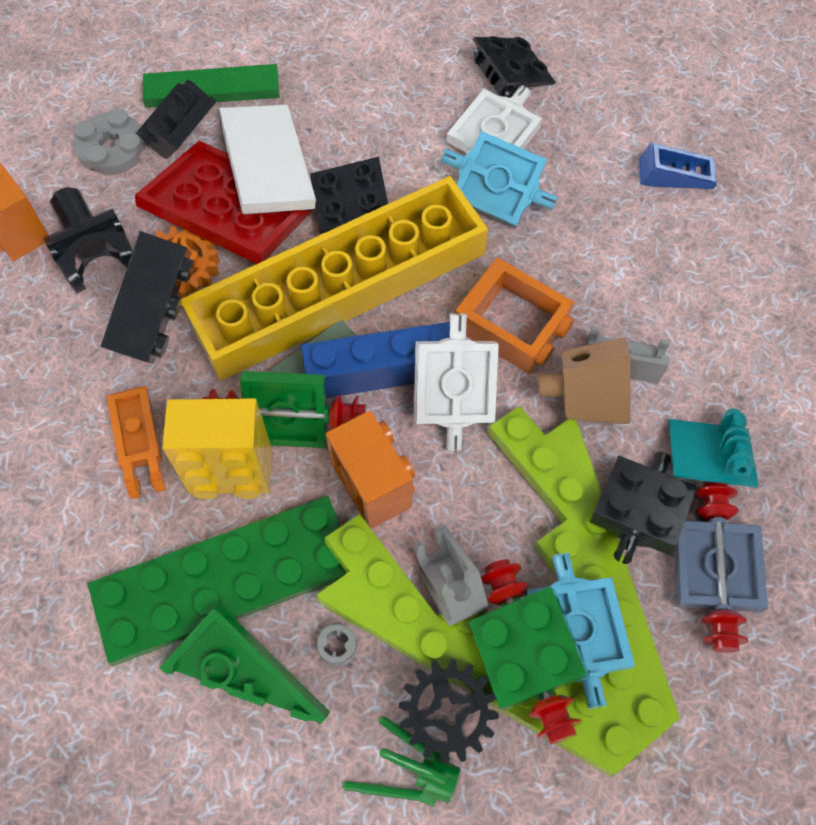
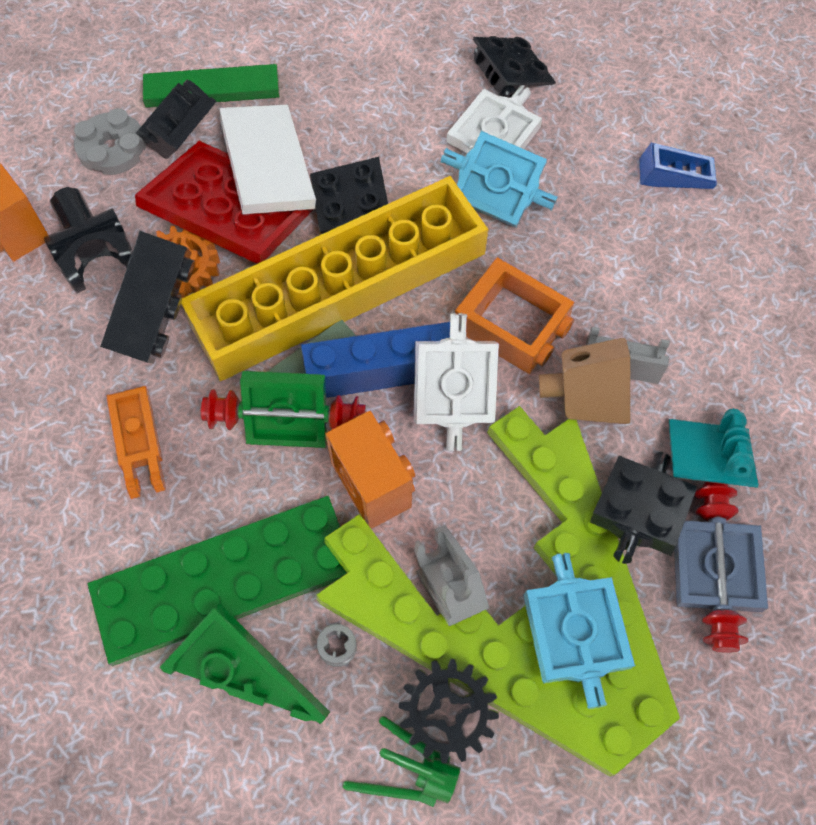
yellow brick [162,399,272,499] -> none
green plate [468,559,590,745] -> none

